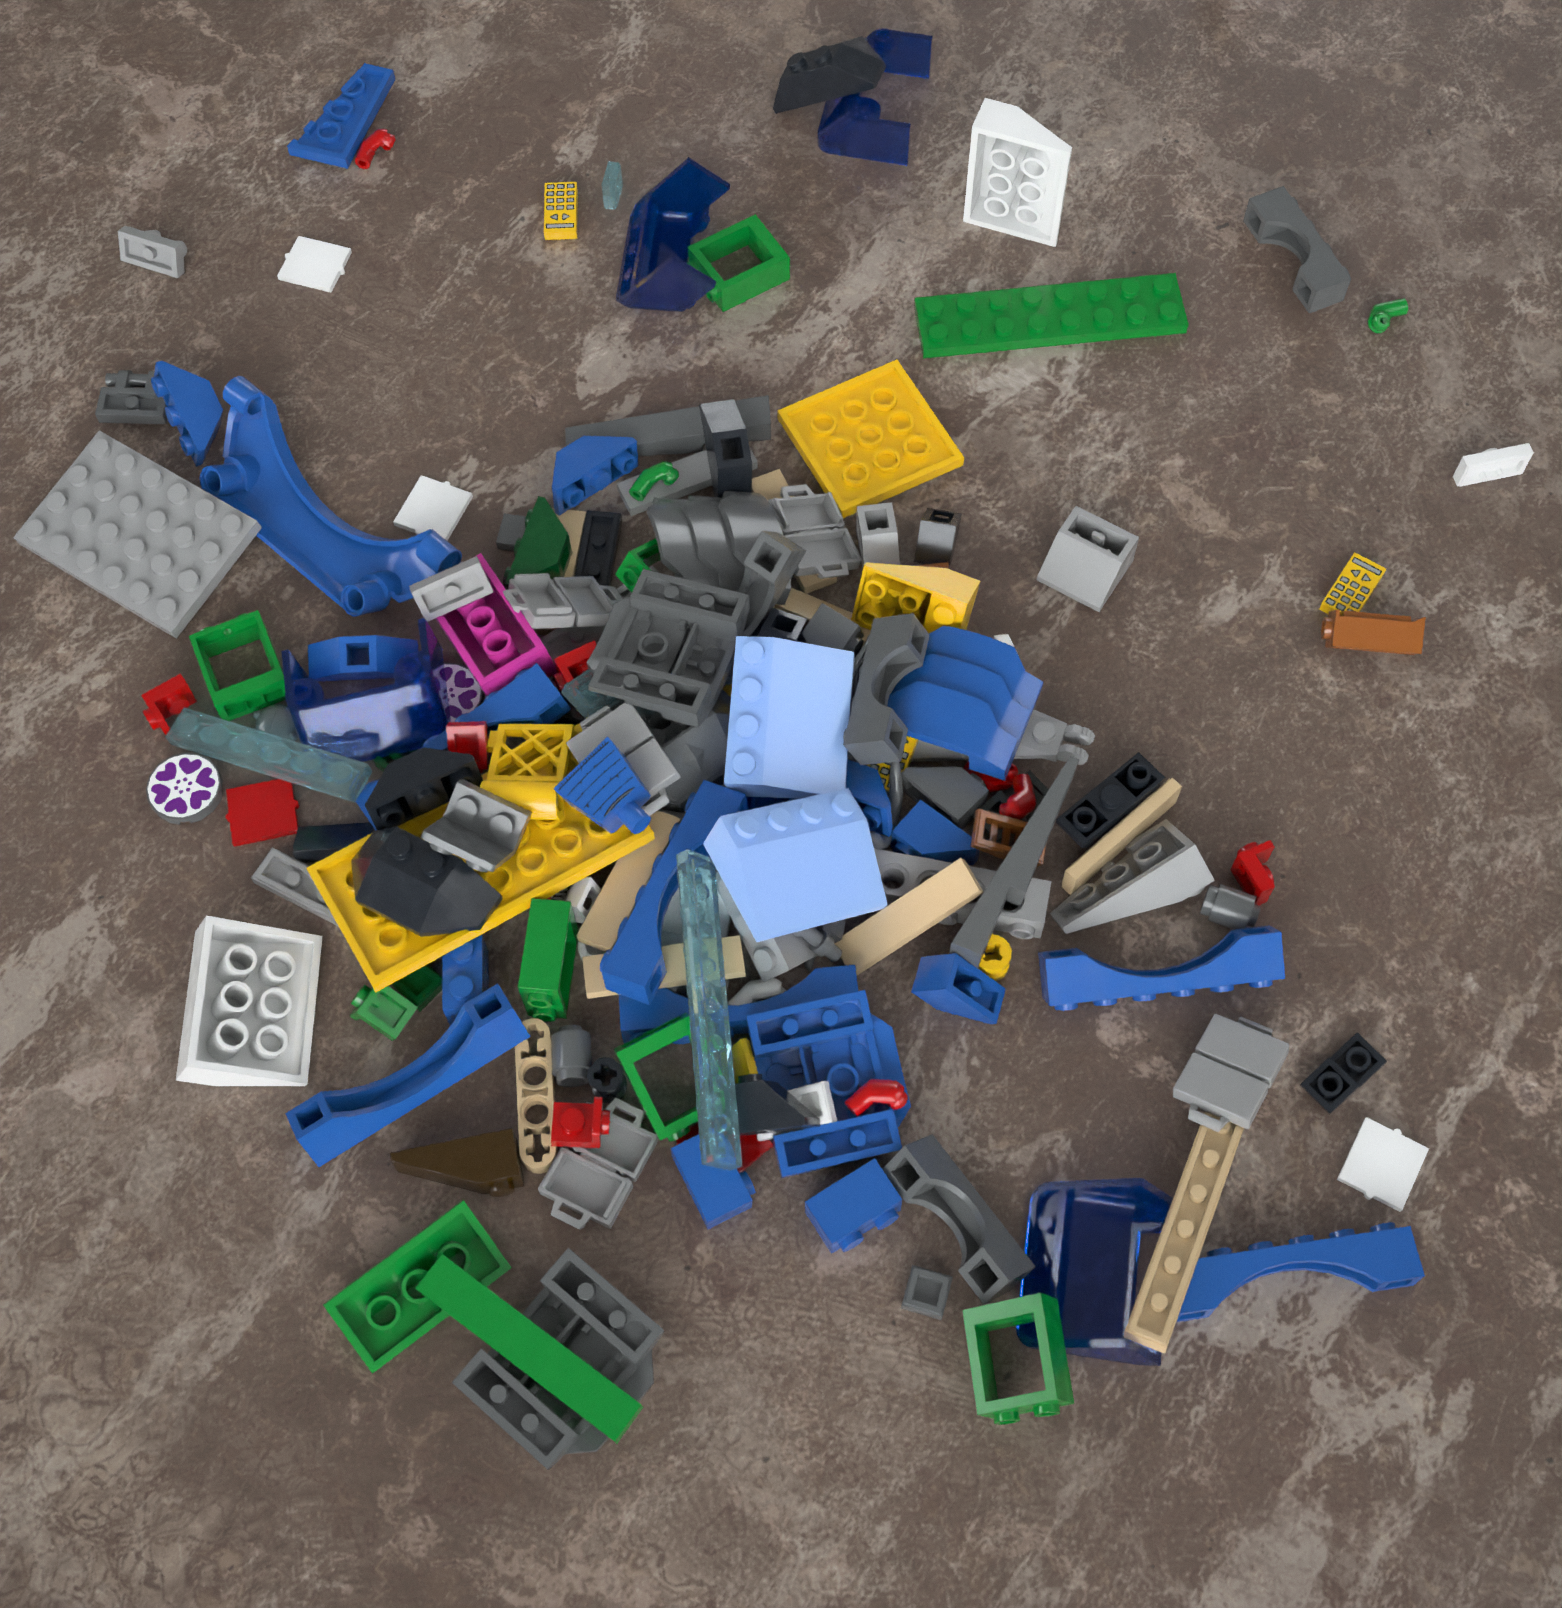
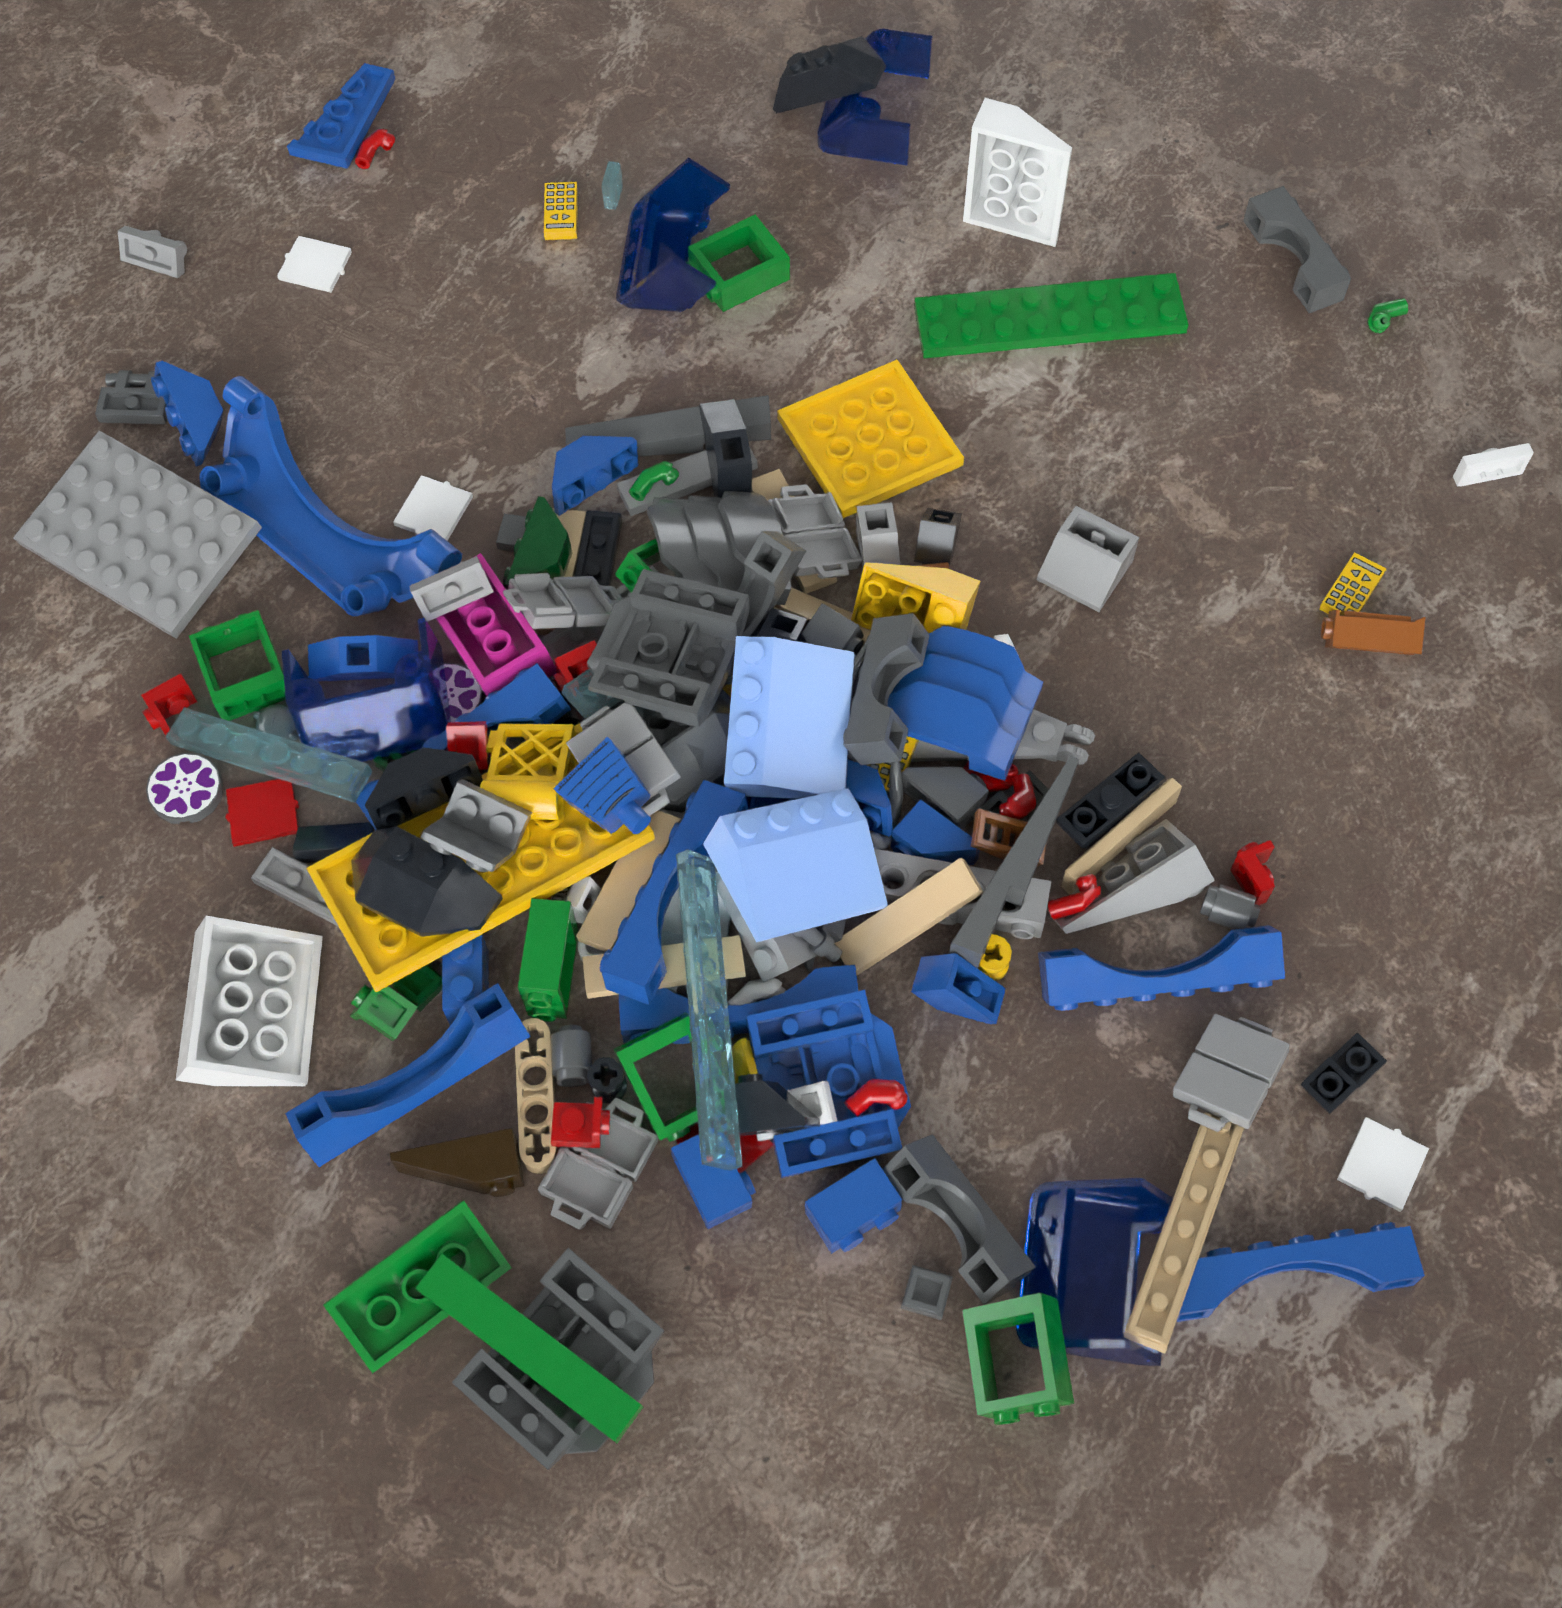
none -> red arm [1048,874,1101,920]

